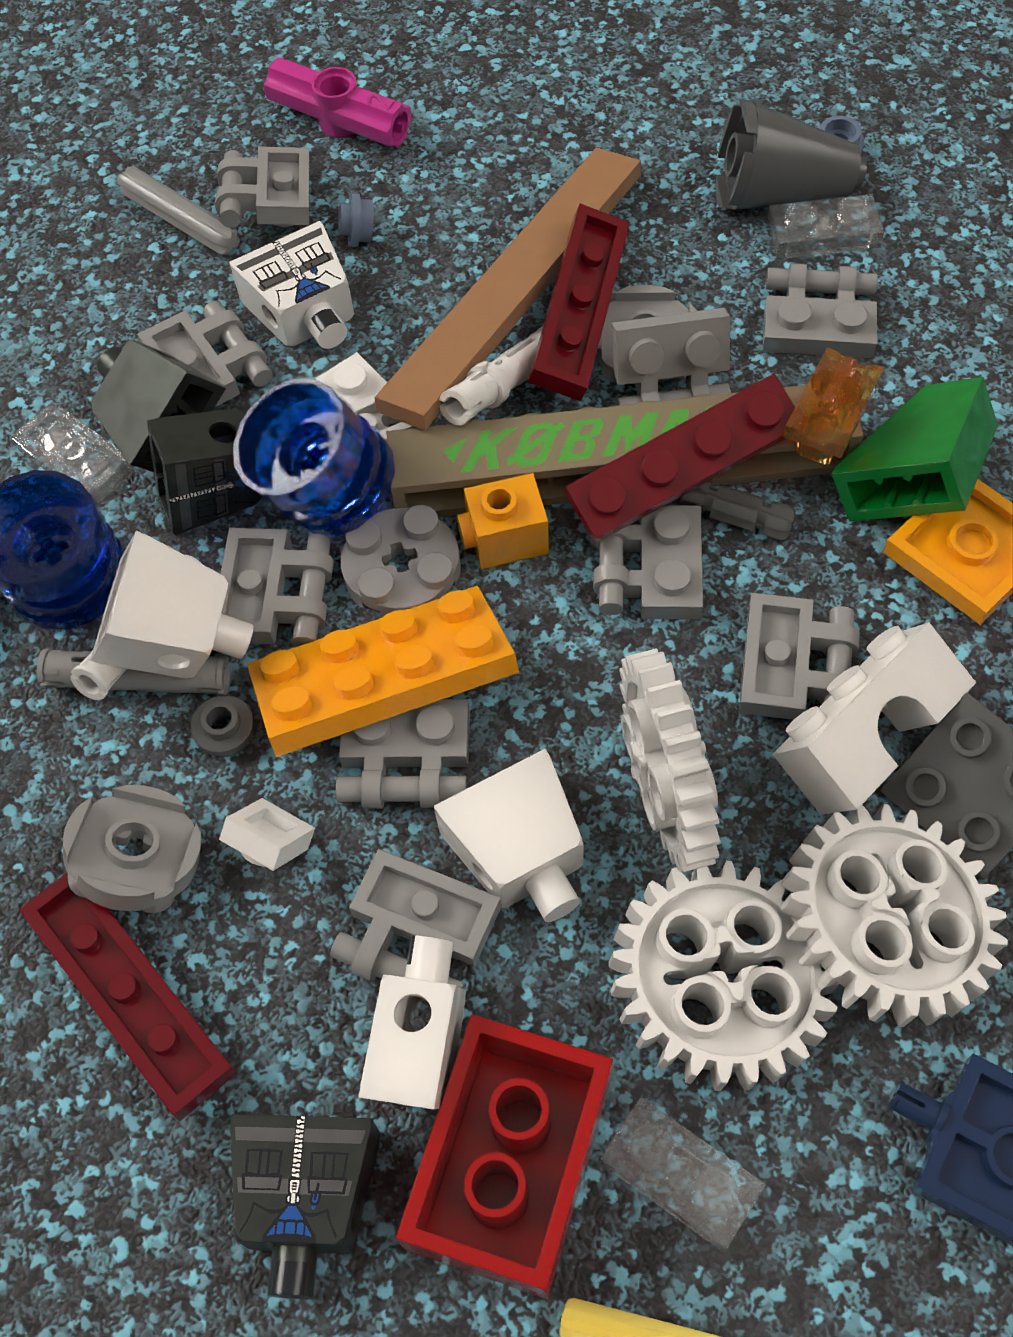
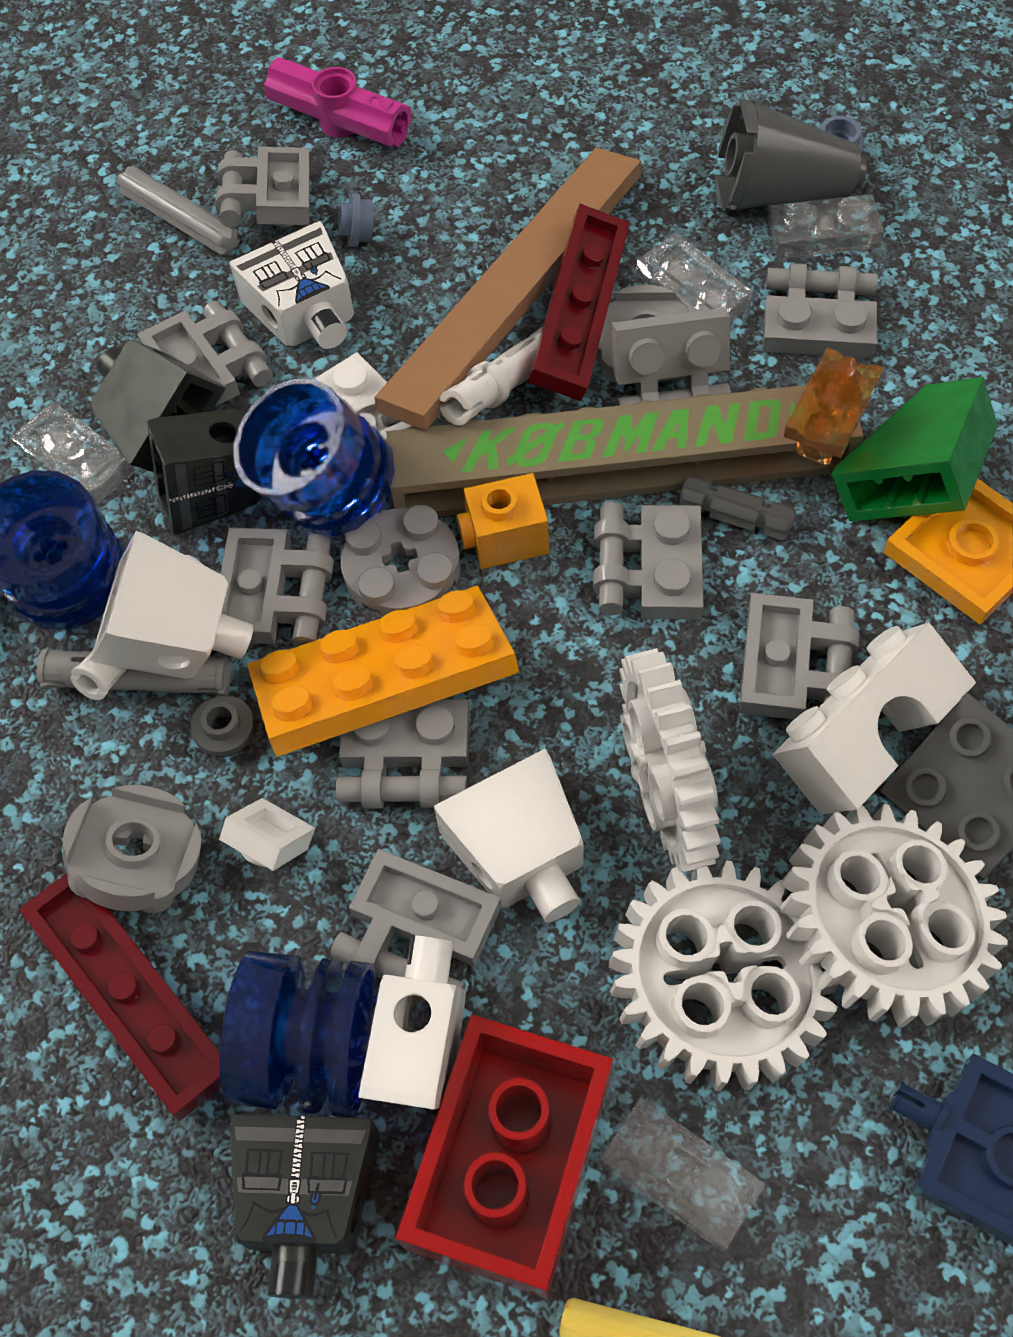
dark red plate [565,373,805,544] -> none
none -> clear blue wheel [219,951,377,1117]
none -> clear plate [636,233,752,321]

